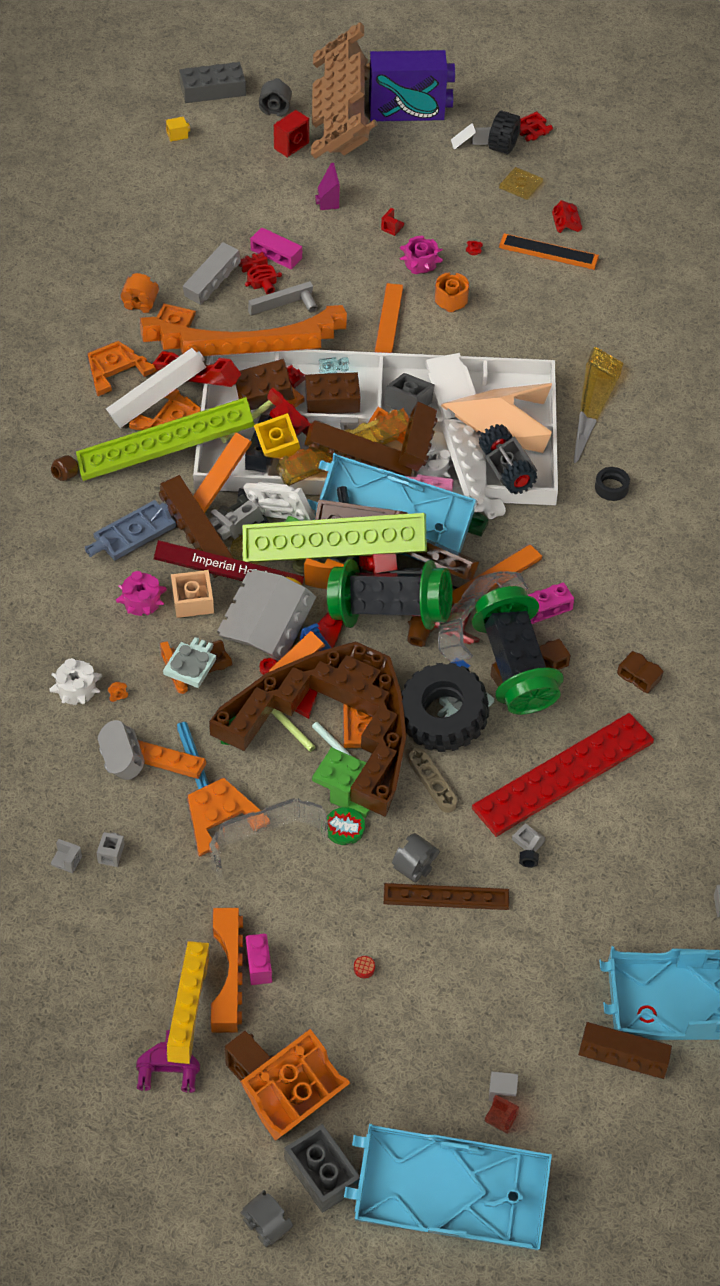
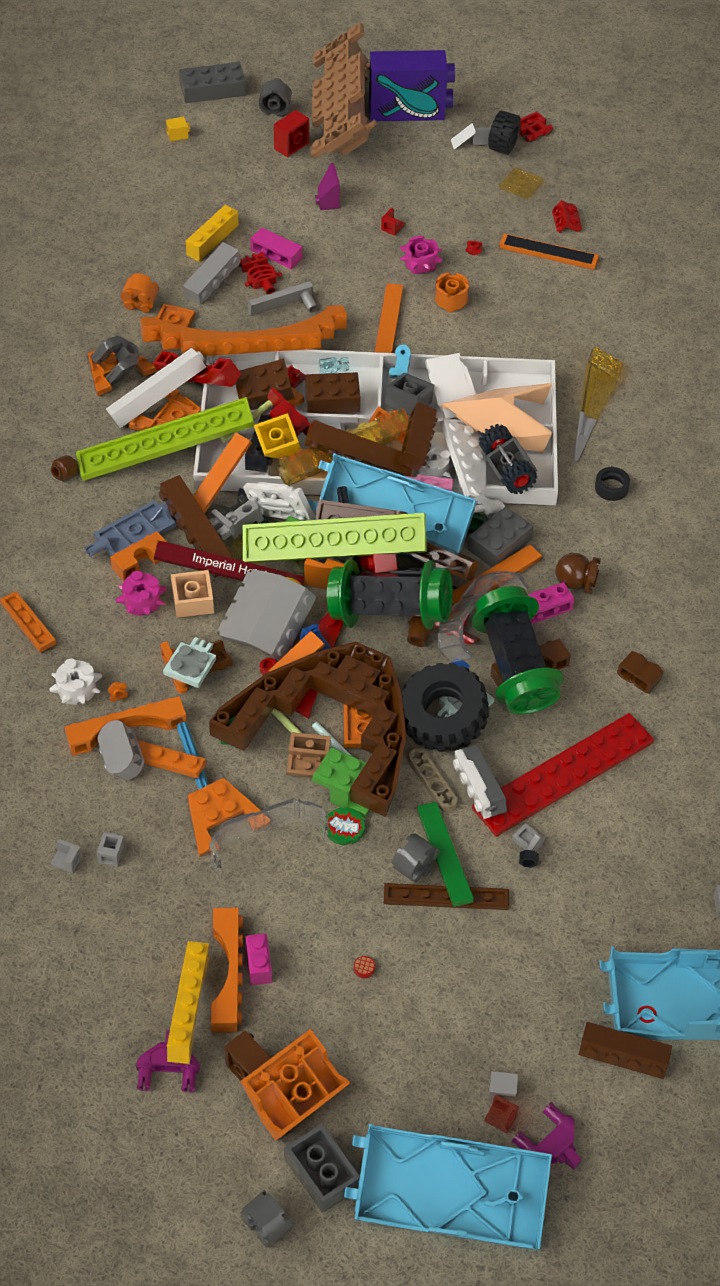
none -> orange plate [0,591,56,653]
none -> orange arch [64,696,187,756]
none -> dark grey piece [91,336,138,386]
none -> orange arch [110,531,166,582]
none -> yellow brick [186,205,239,262]
none -> medium nougat brick [286,732,331,778]
none -> medium azure leg [389,345,411,379]
none -> green tile [417,802,474,907]
none -> piece [453,744,507,819]
none -> dark grey brick [468,506,533,567]
none -> magenta connector [512,1102,581,1170]
none -> reddish brown tile [555,553,601,595]

